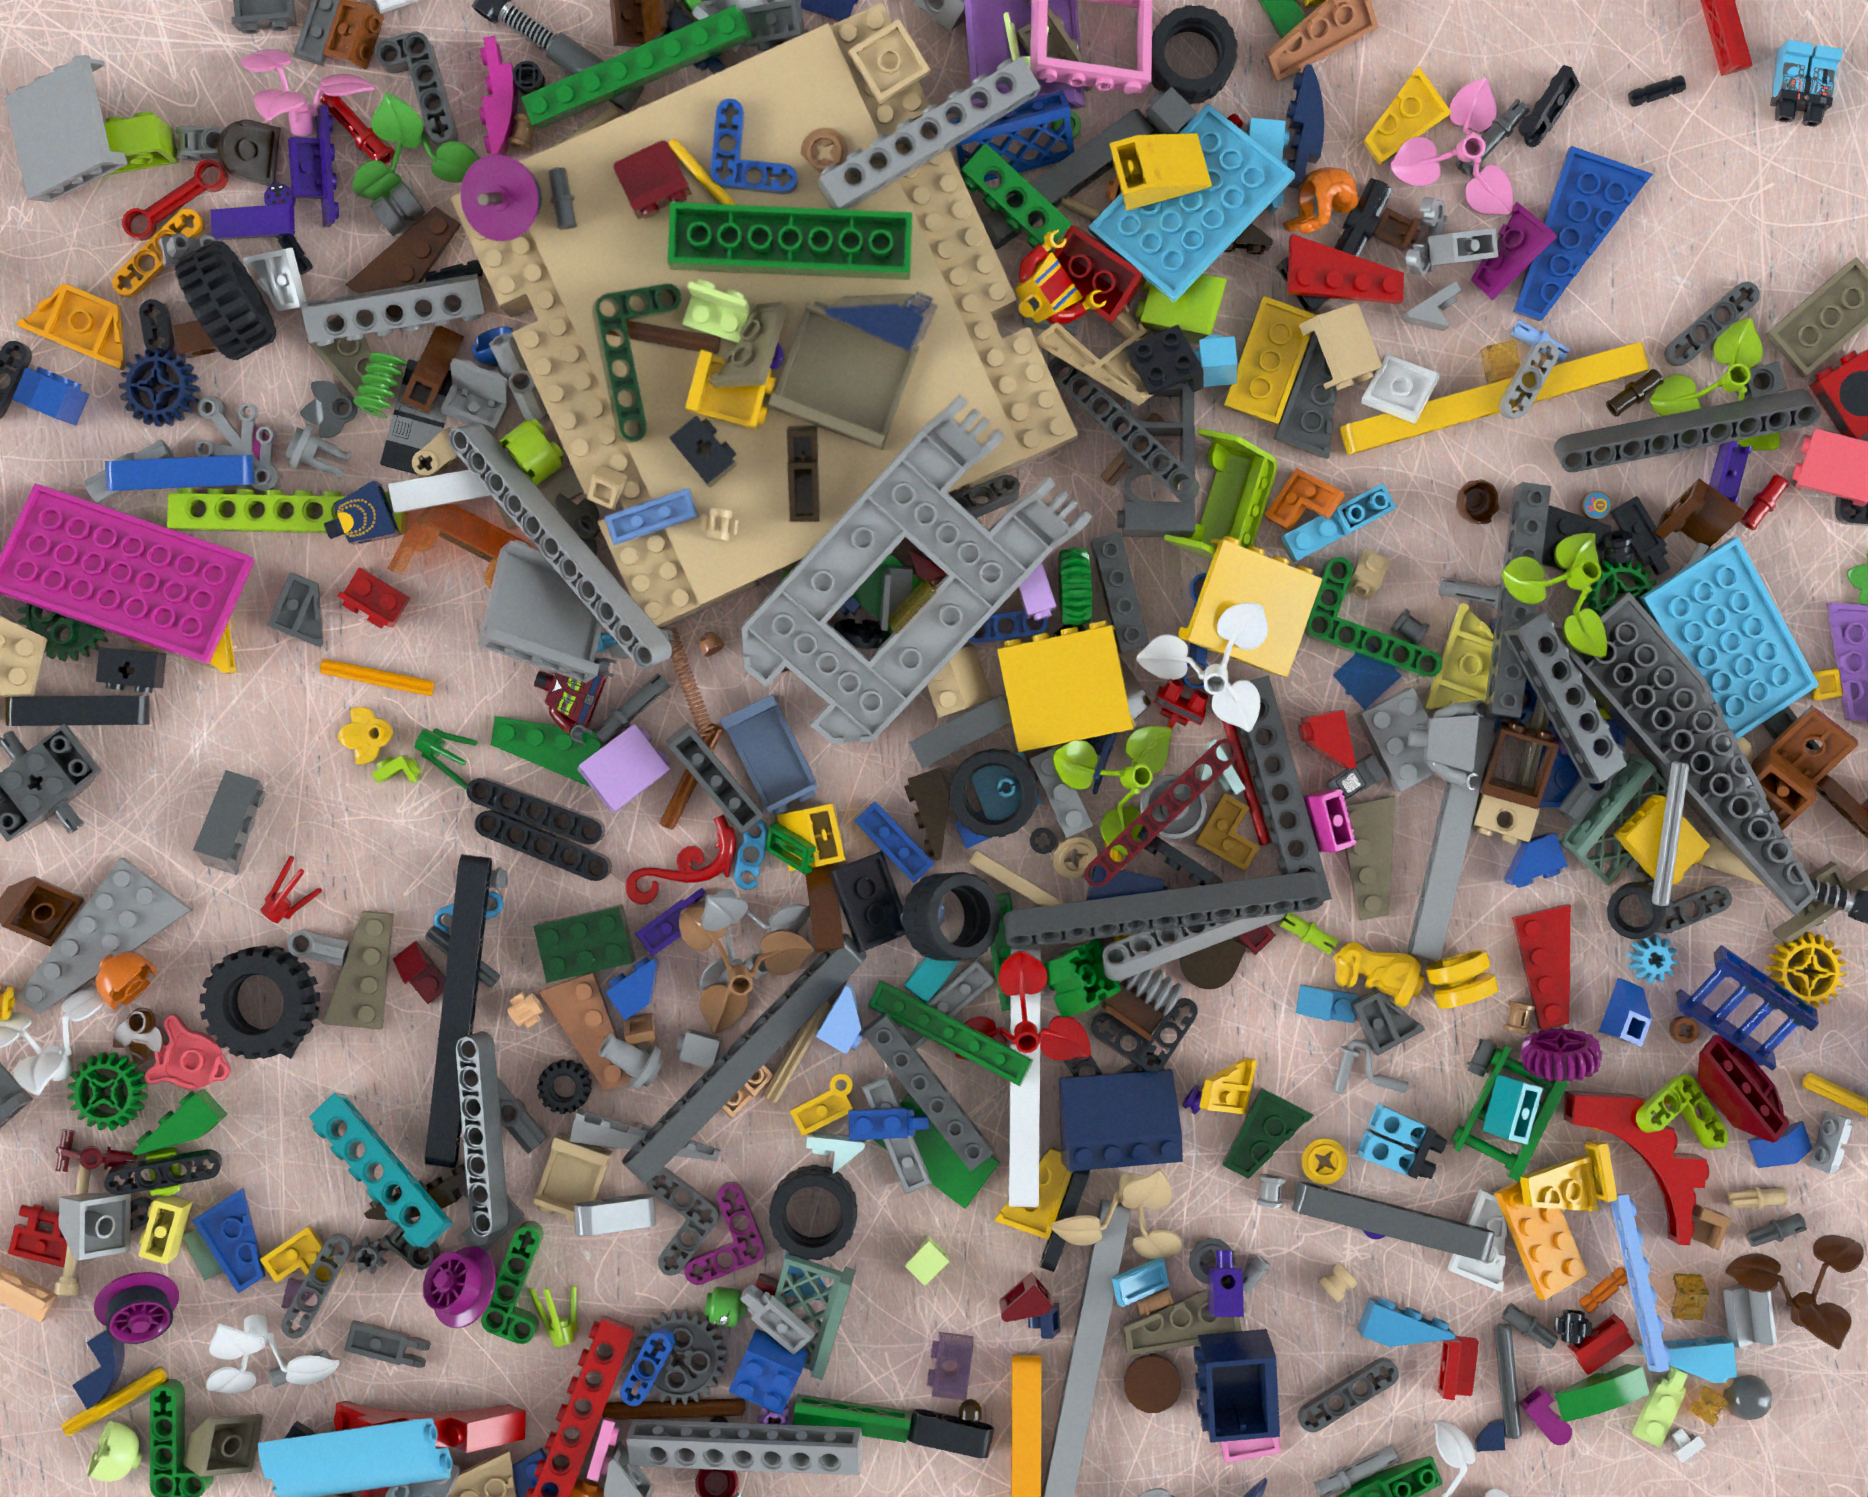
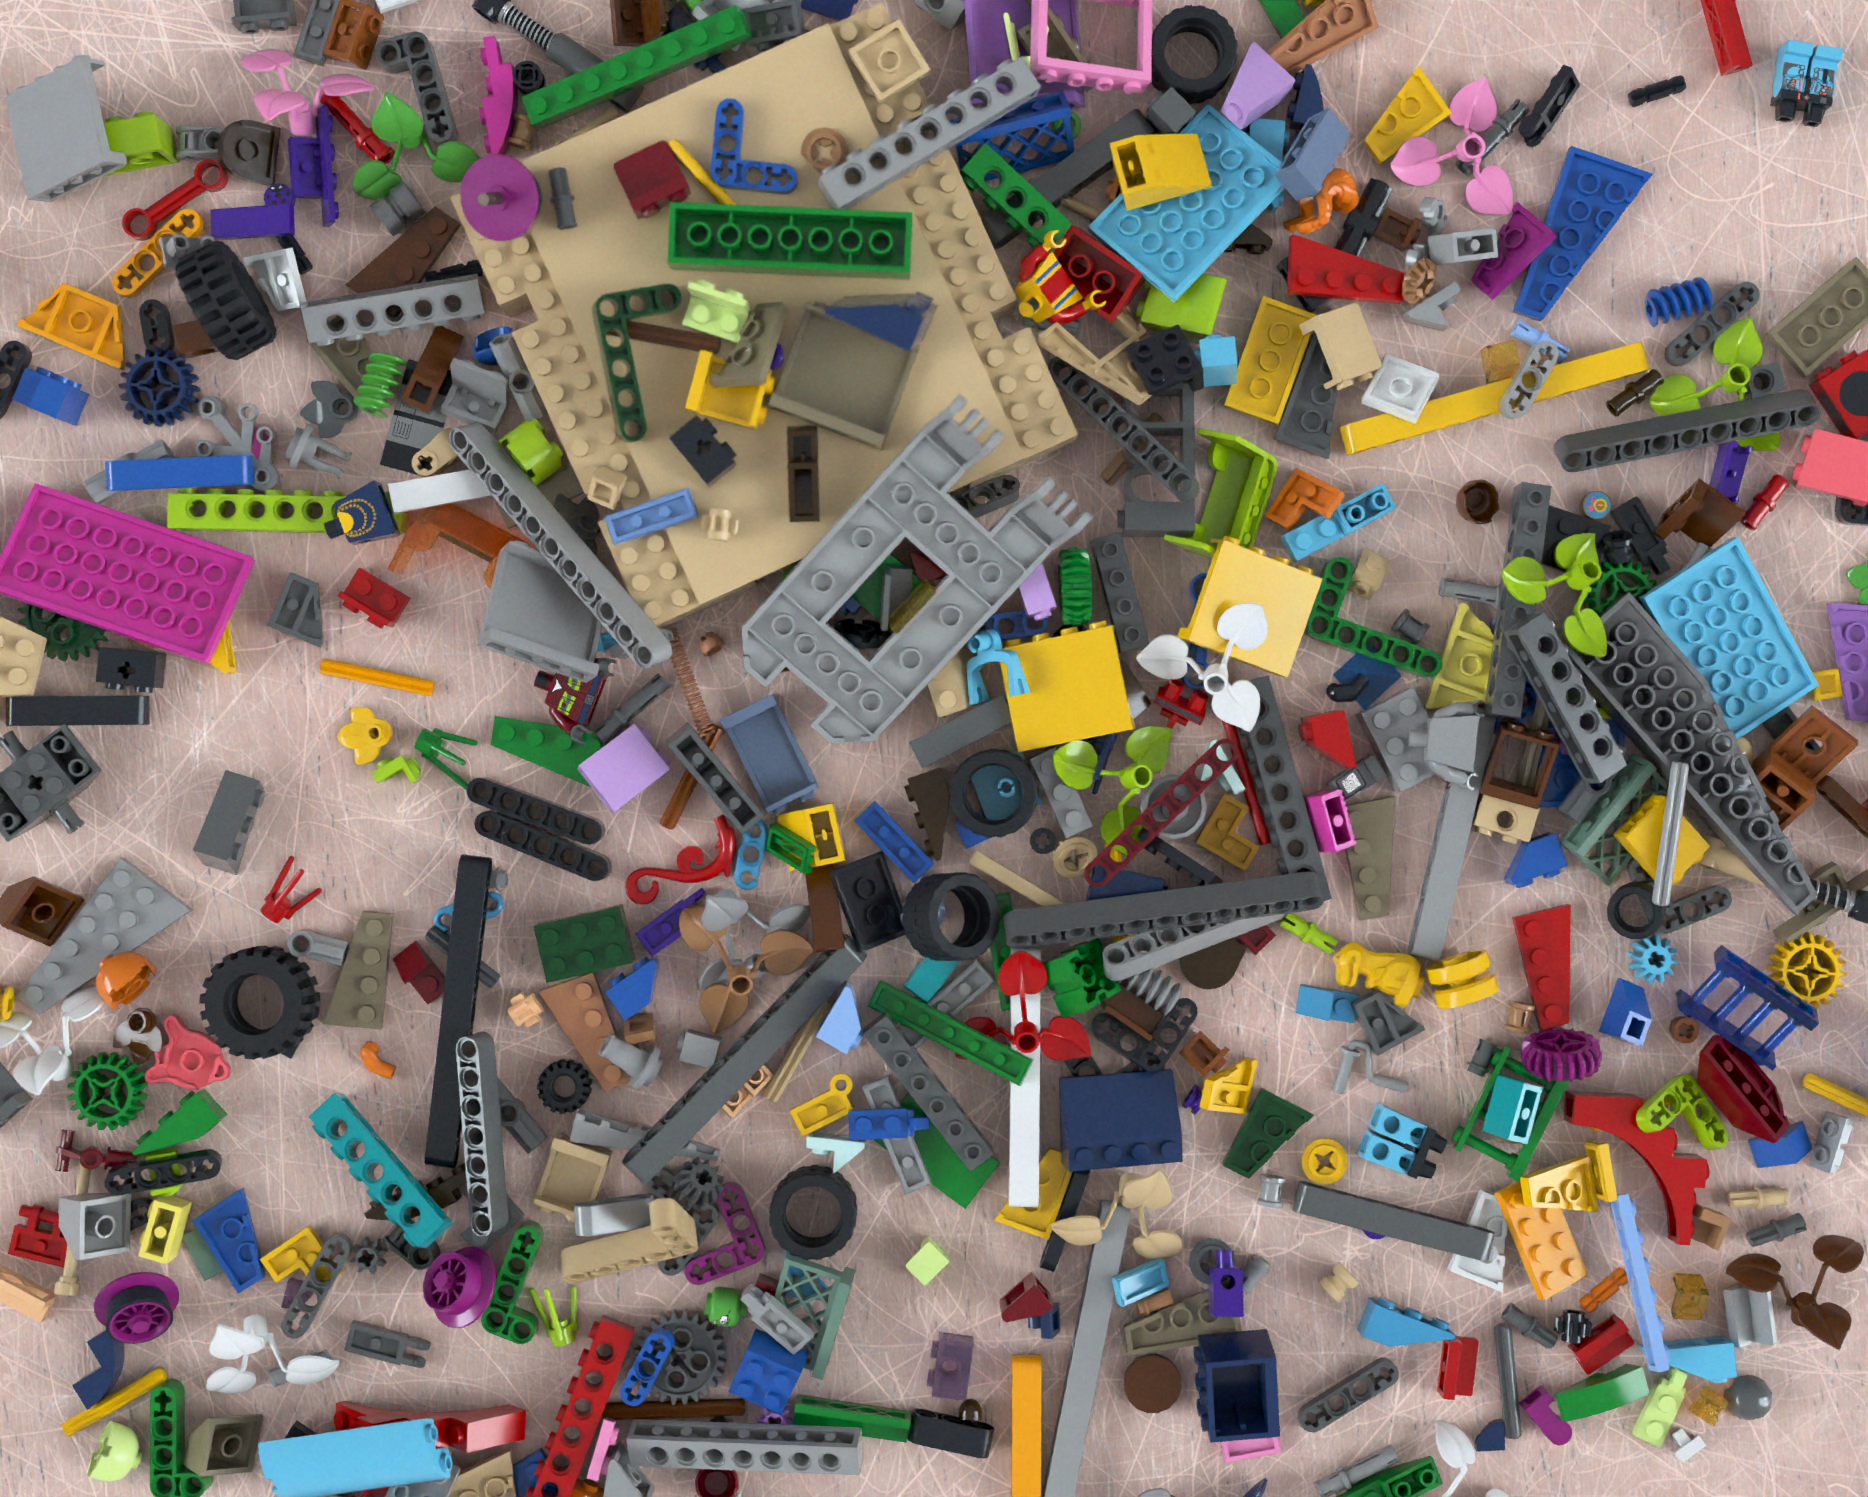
none -> orange arm [359,1041,396,1080]
none -> tan beam [560,1198,698,1283]
none -> dark grey gear [674,1157,724,1209]
none -> medium azure piece [966,629,1030,705]
none -> dark orange bracket [1179,1031,1230,1077]
none -> lavender slope [1221,41,1295,130]
none -> sand blue brick [1274,108,1351,201]
none -> black arm [1326,673,1370,703]
none -> medium nougat gear [1402,258,1437,305]
none -> blue piece [1645,277,1713,327]

